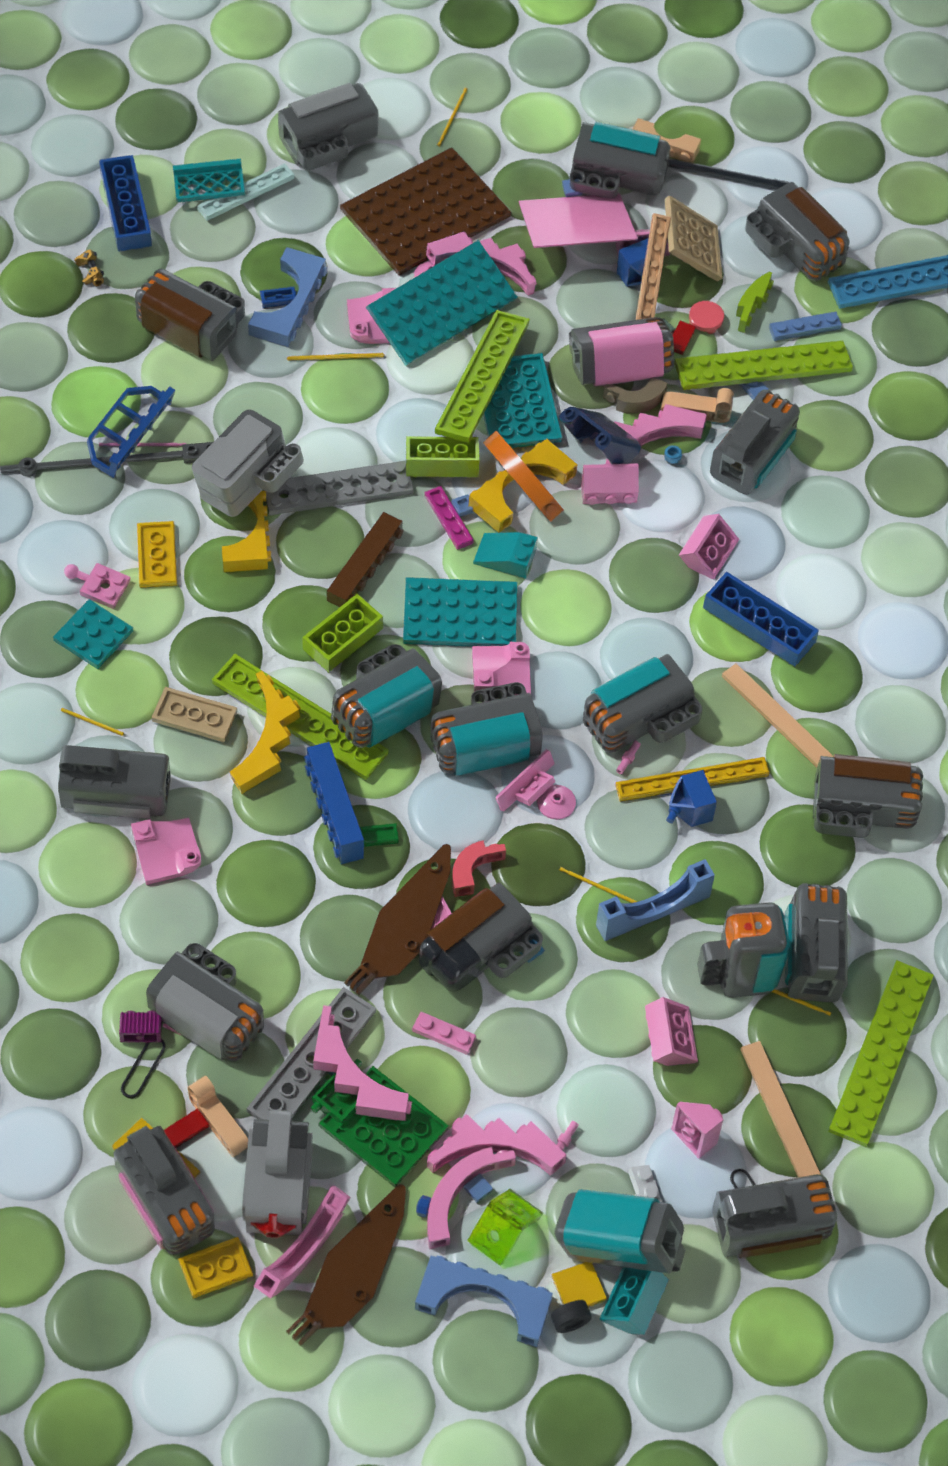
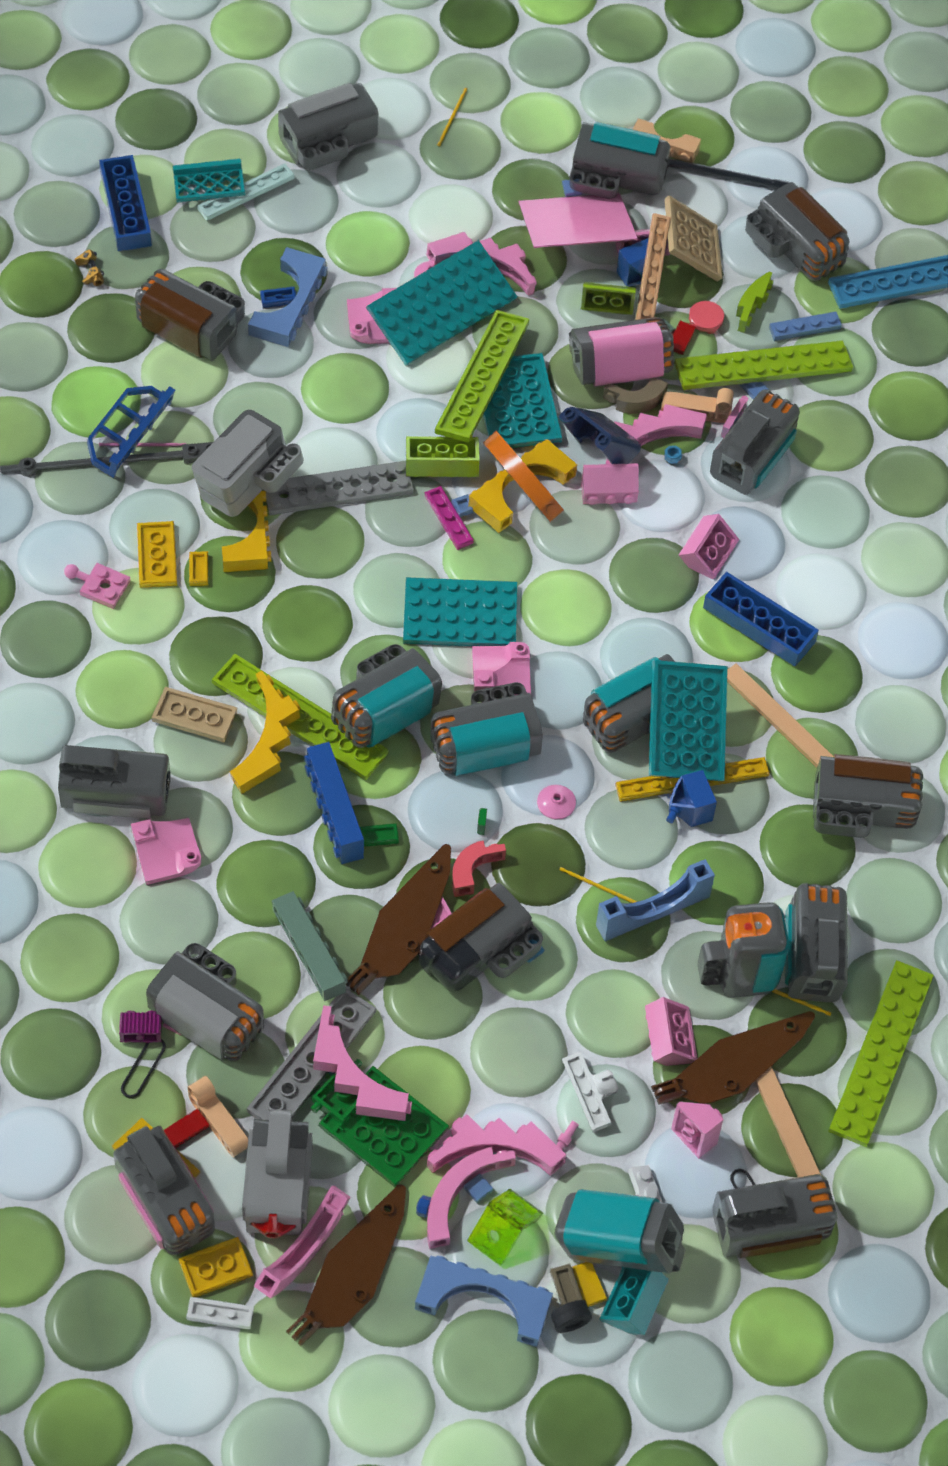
teal plate [53,599,133,669] -> none
yellow axle [61,708,124,736] -> none
yellow axle [286,353,385,361] -> none
lime brick [302,594,383,672] -> none
reddish brown brick [327,512,404,607] -> none
reddish brown plate [340,147,511,276] -> none
bright pink plate [412,1012,476,1055] -> none
teal slope [473,532,538,578] -> none
bright pink bracket [495,749,555,812] -> none
bright pink bar [616,741,641,774] -> none
none -> white plate [186,1297,254,1330]
none -> yellow tile [189,551,208,586]
none -> sand green brick [272,891,348,1002]
none -> green tile [477,808,487,835]
none -> dark tan tile [550,1264,583,1306]
none -> white plate [562,1051,618,1133]
none -> lime slope [581,282,636,315]
none -> teal plate [649,660,728,781]
none -> reddish brown wing [651,1011,815,1105]
none -> bright pink hinge [721,396,748,438]

